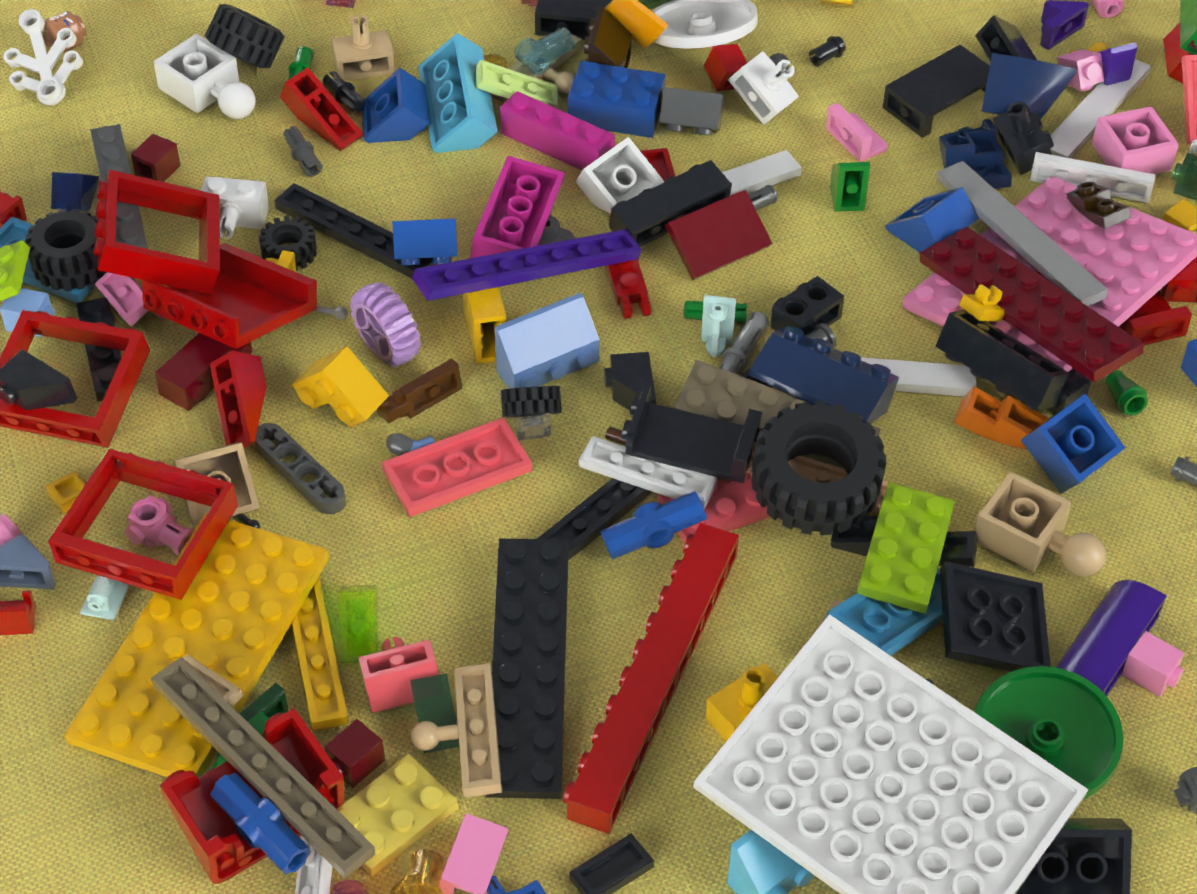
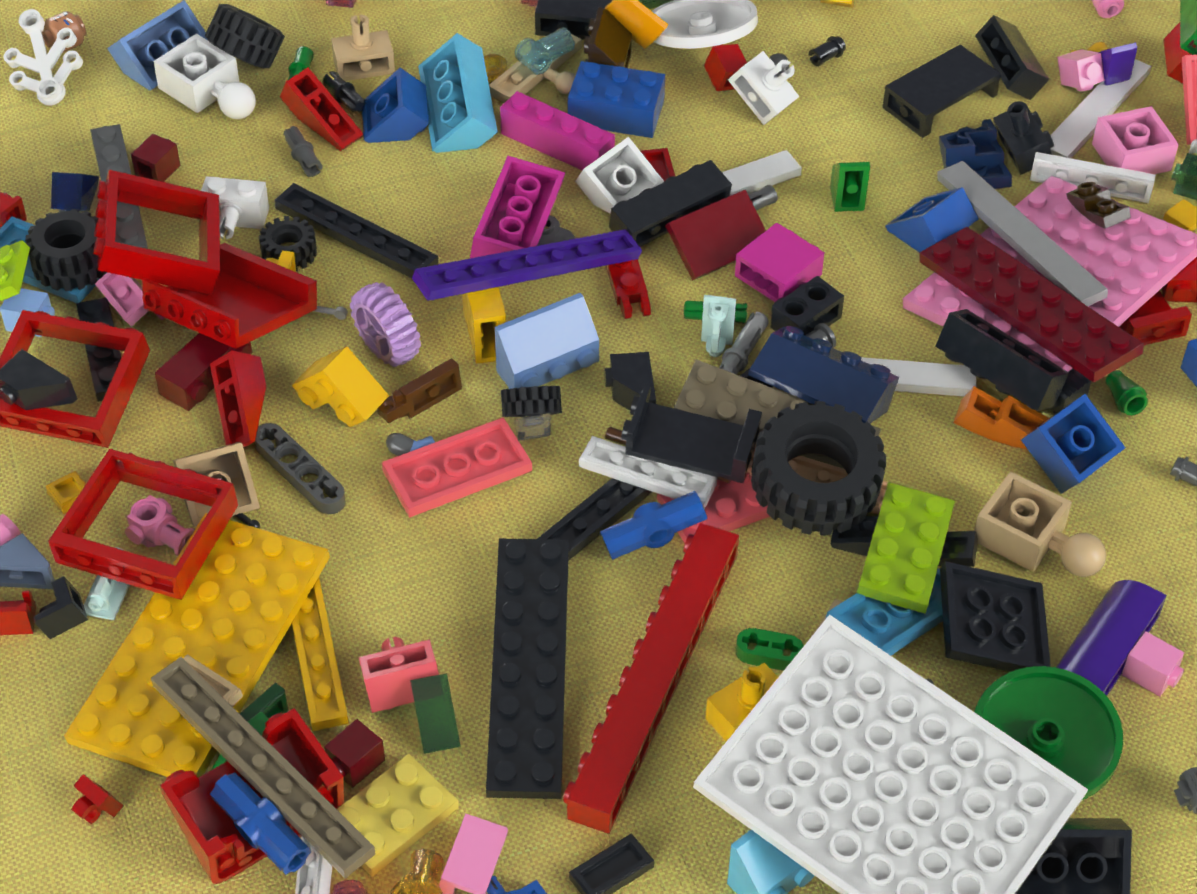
clear neon green slope [339,585,379,663] -> none
blue slope [392,218,458,265] -> none
tan plate [411,663,502,797] -> none
yellowish green tile [476,60,558,109] -> none
dark grey slope [659,87,726,136] -> none
bright pink panel [826,103,888,162] -> none
yellow tile [959,285,1005,322] -> none
dark blue slope [982,53,1077,119] -> none
dark purple slope [1040,0,1089,50] -> none
none -> black panel [33,576,88,639]
none -> red tile [71,774,124,824]
none -> medium blue slope [107,0,208,91]
none -> dark pink brick [735,223,825,302]
none -> green beam [736,628,804,671]

